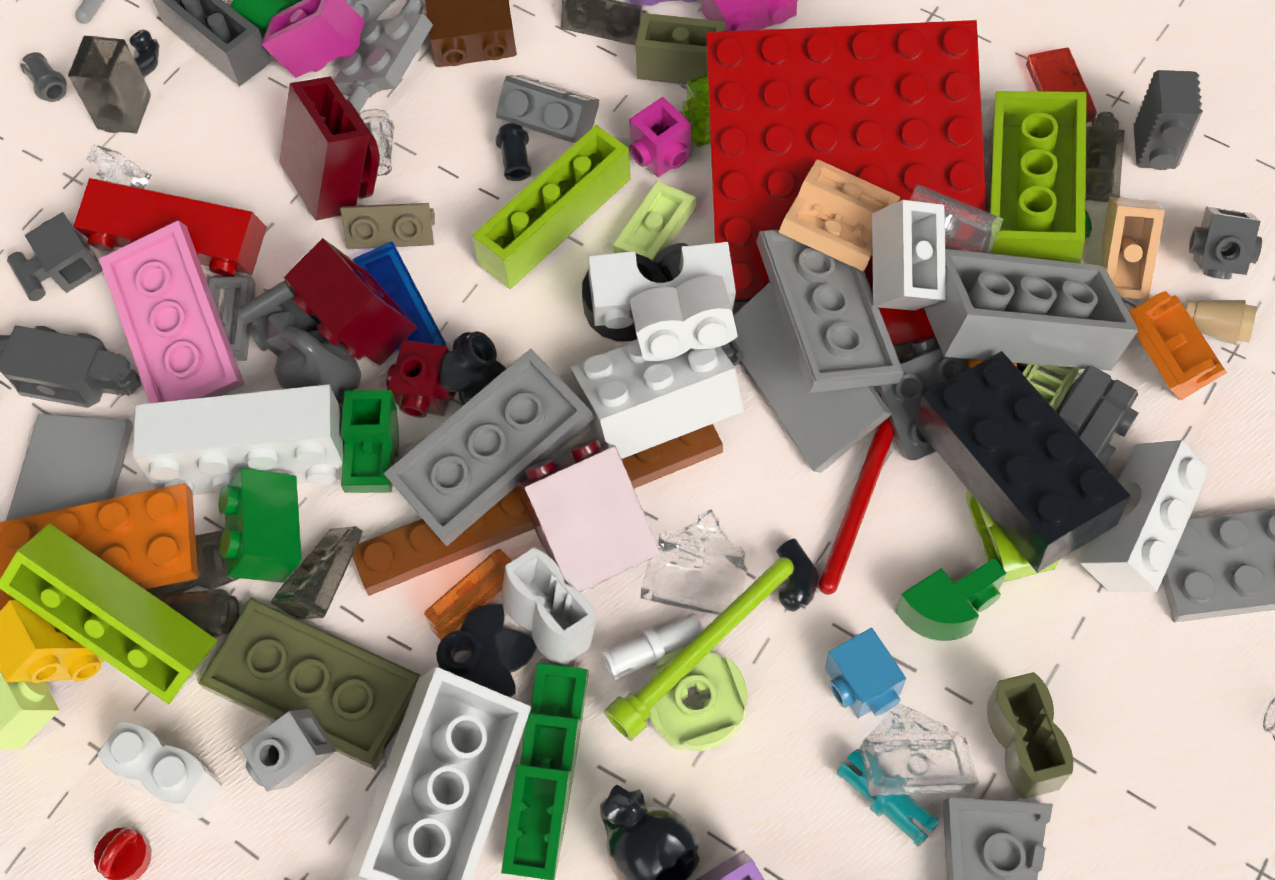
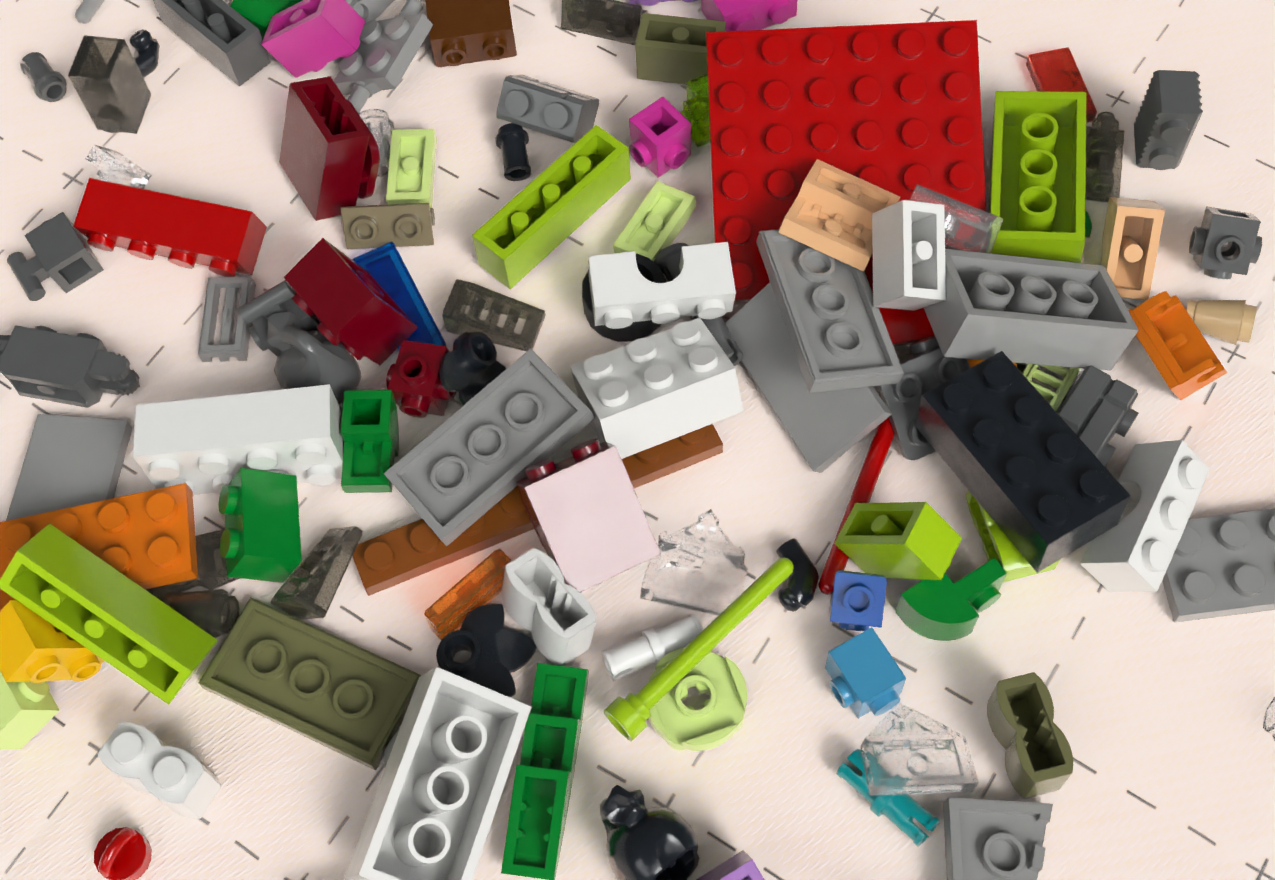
bright pink plate [99,220,245,403] -> none
light grey brick [240,709,337,792] -> none
white brick [630,275,738,361] -> none
none -> yellowish green plate [386,129,437,208]
none -> clear smoke slope [442,279,546,352]
none -> blue bracket [829,570,887,631]
none -> lime brick [834,502,962,580]

